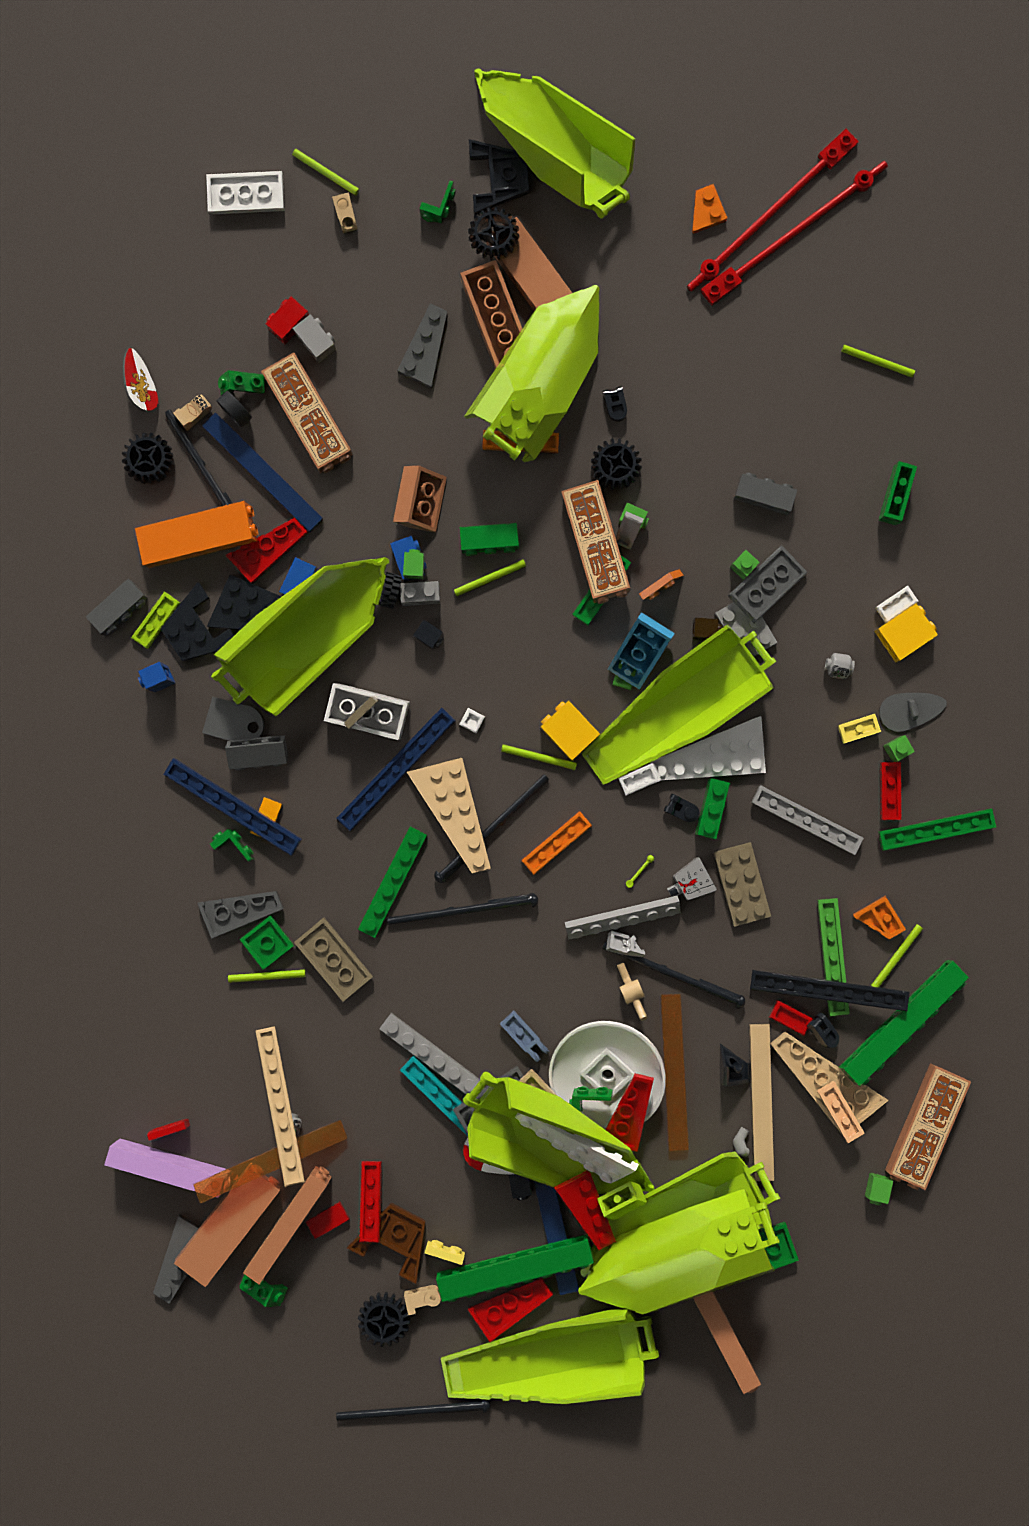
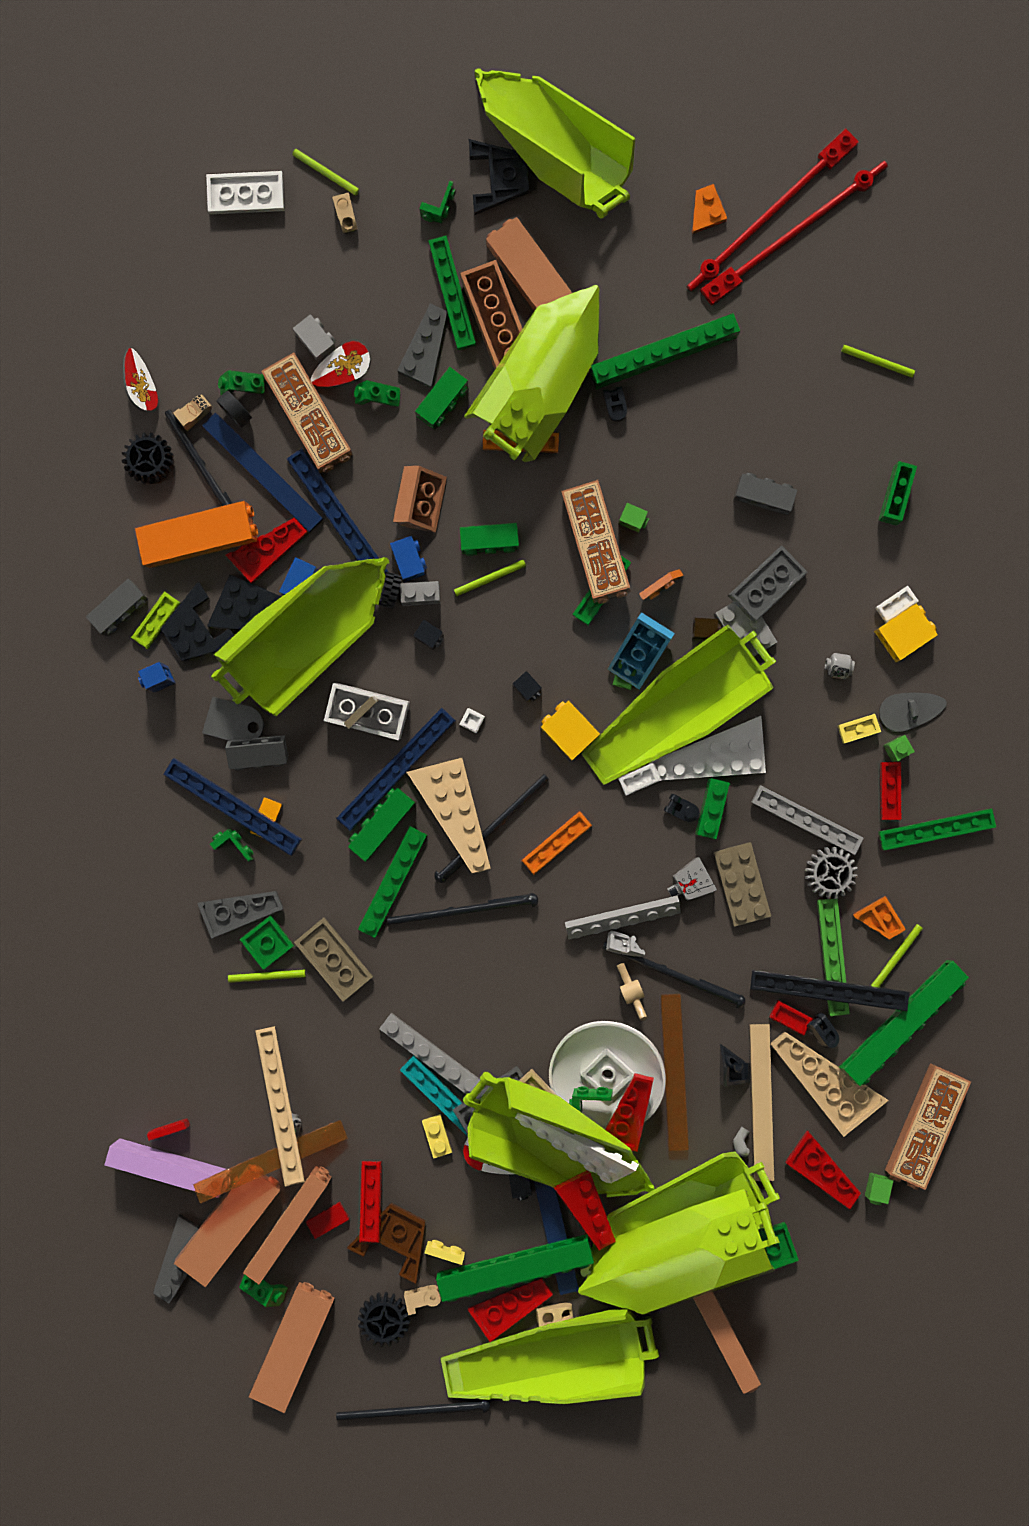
red brick [265,296,309,345] -> none
bright green brick [403,549,425,579] -> none
black gear [468,207,520,261] -> none
sand blue hinge [500,1010,549,1062] -> none
lime bar [501,744,577,770] -> none
black gear [591,438,642,490] -> none
lime brick [597,1181,647,1220] -> none
light grey tile [615,511,644,550] -> none
lime hinge [626,855,654,888] -> none
bright green brick [730,550,760,580] -> none
light nougat plate [817,1081,865,1143] -> none
none -> nougat brick [249,1282,334,1413]
none -> dark blue tile [287,448,388,574]
none -> shield [311,341,371,387]
none -> green brick [348,788,416,862]
none -> green bracket [354,380,400,407]
none -> green brick [415,367,469,430]
none -> light yellow plate [422,1114,452,1159]
none -> green plate [428,235,476,350]
none -> black brick [512,671,542,702]
none -> tan leg [536,1303,573,1327]
none -> green brick [590,313,740,390]
none -> red wing [785,1130,861,1209]
none -> light grey gear [805,847,858,899]

